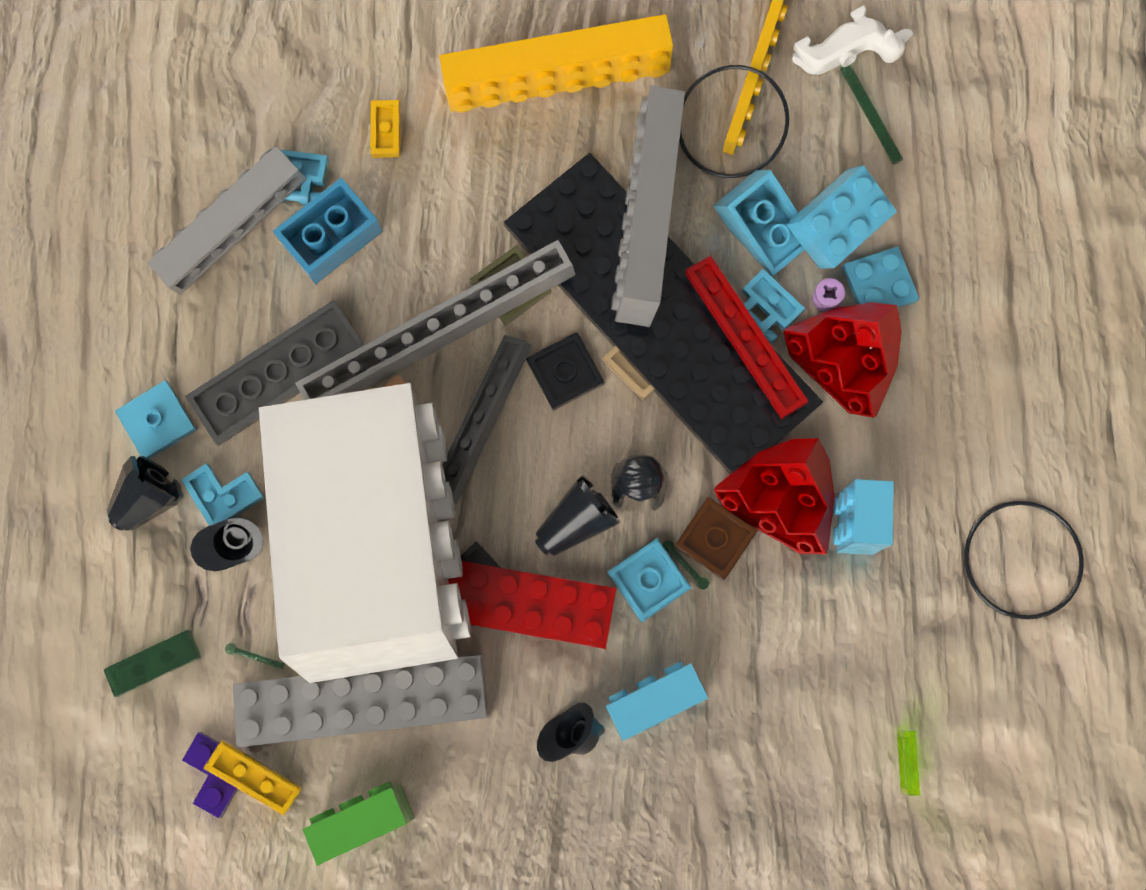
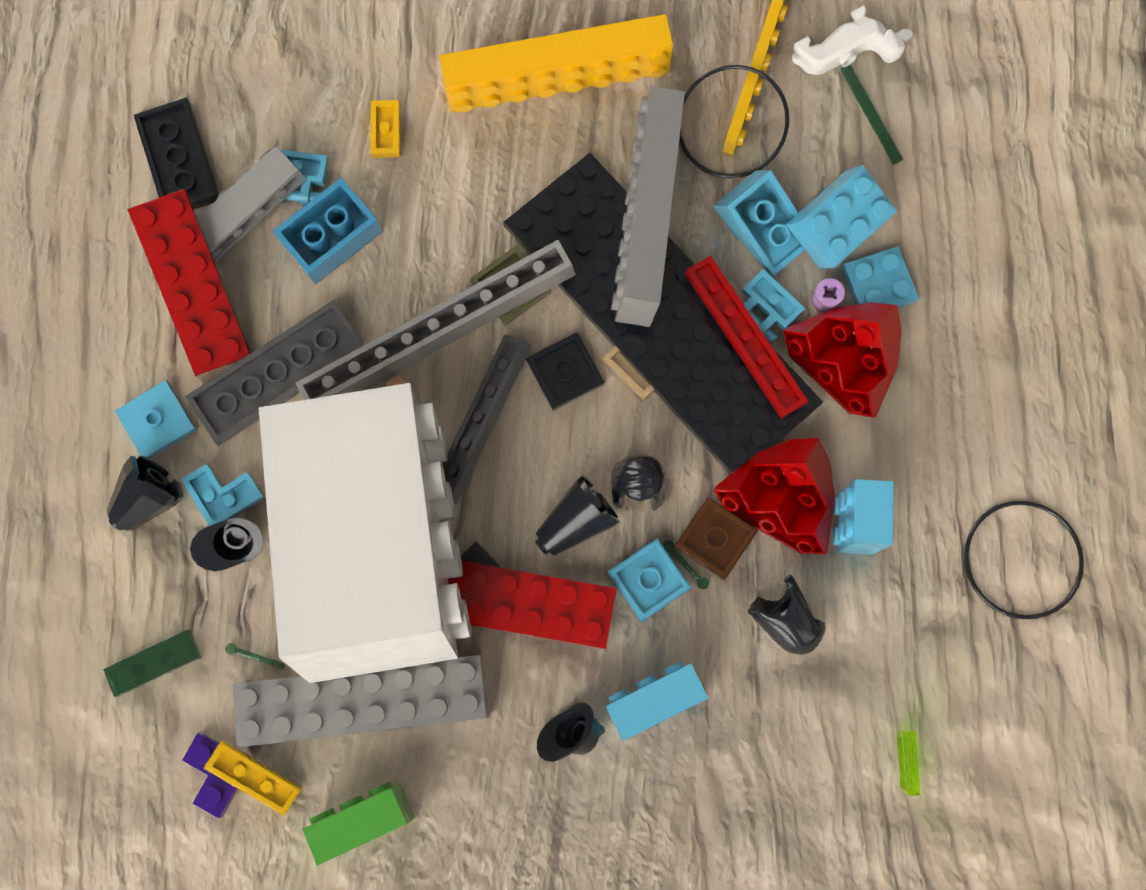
none -> red plate [127,189,251,376]
none -> black tile [133,97,219,209]
none -> black hair [748,574,826,655]

